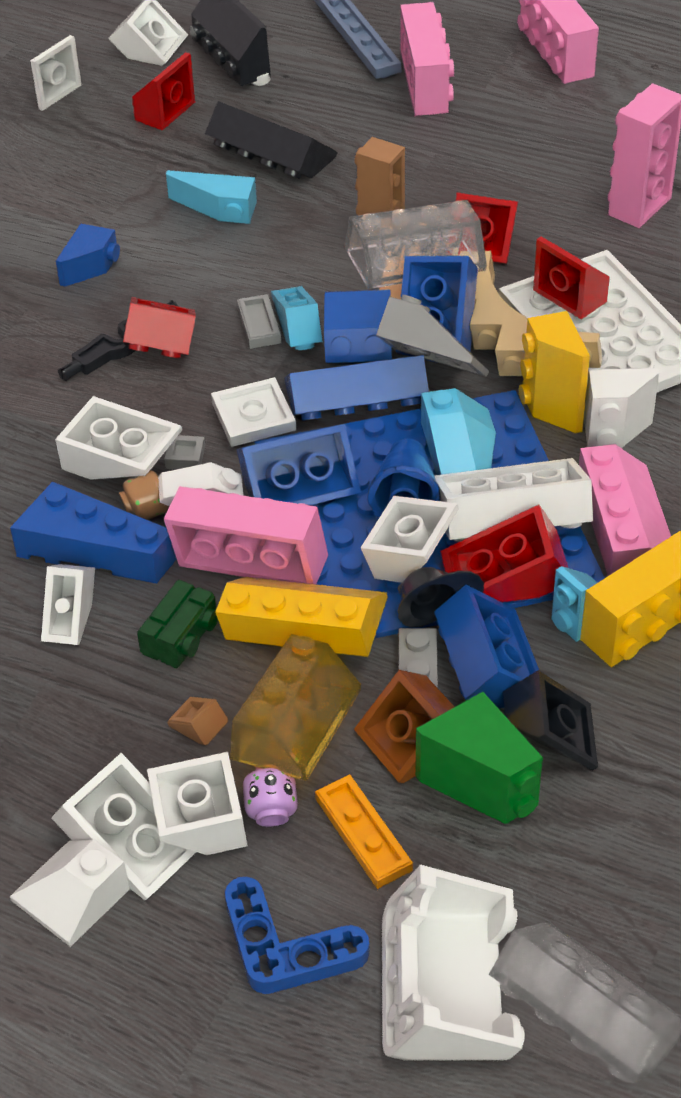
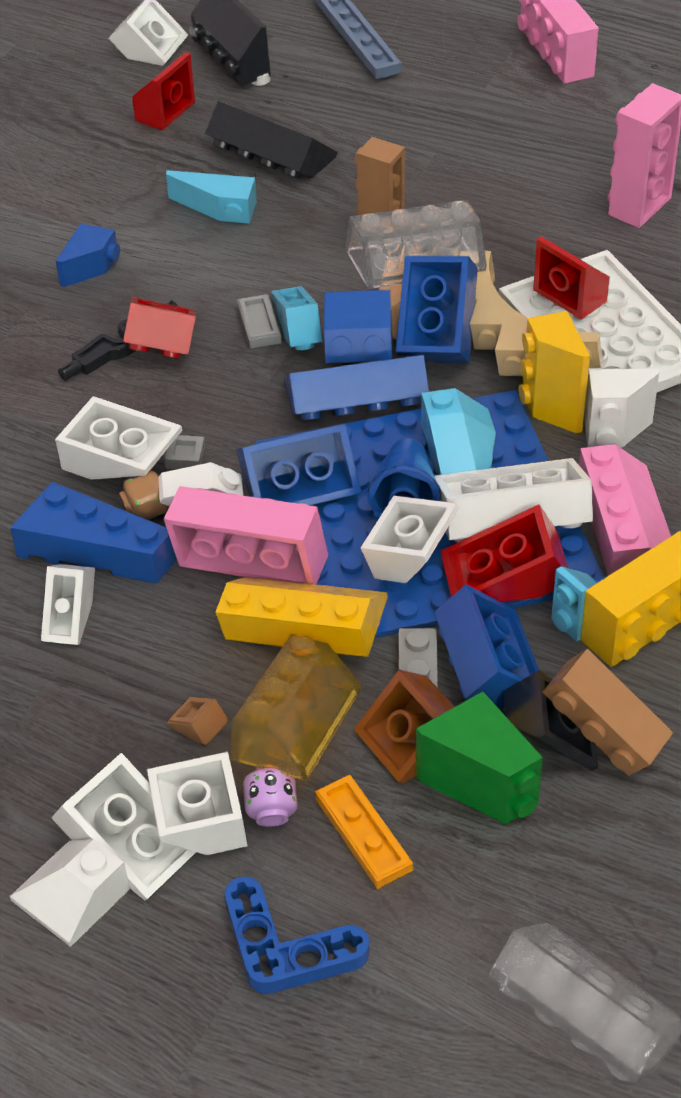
white slope [30,35,81,111] -> none
dark green brick [137,579,218,669] -> none
white plate [211,377,296,447] -> none
light grey slope [376,295,489,377] -> none
white windscreen [382,865,525,1060] -> none
black piece [398,567,484,628] -> none
bright pink brick [400,2,454,116] -> none
red slope [446,193,518,264] -> none
none -> medium nougat brick [543,648,673,776]

